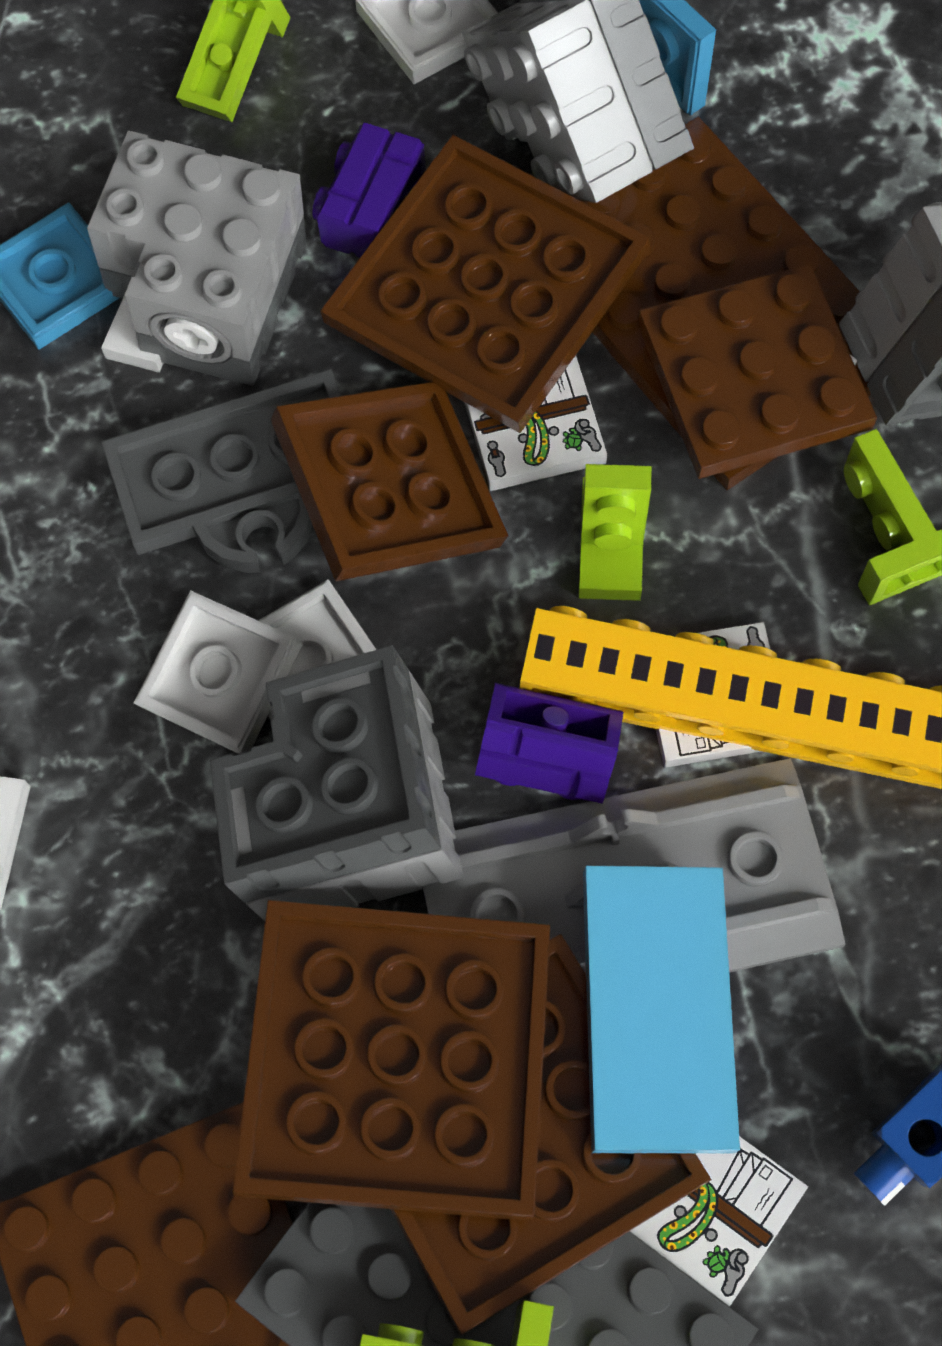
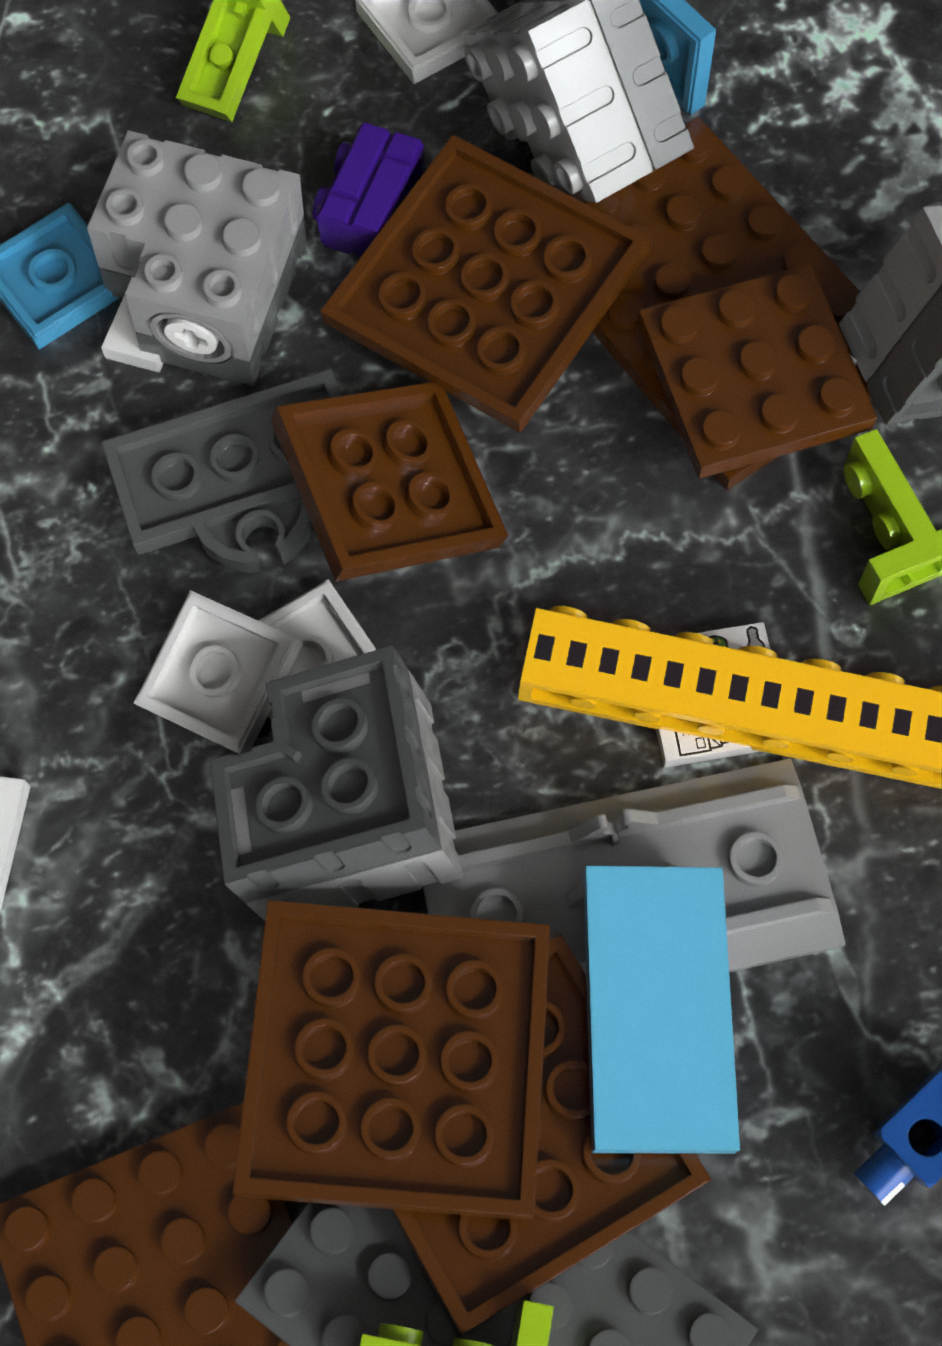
white tile [464,356,607,491] -> none
dark purple brick [475,683,623,804] -> none
lime bracket [579,464,652,601] -> none
tile [630,1136,808,1307] -> none

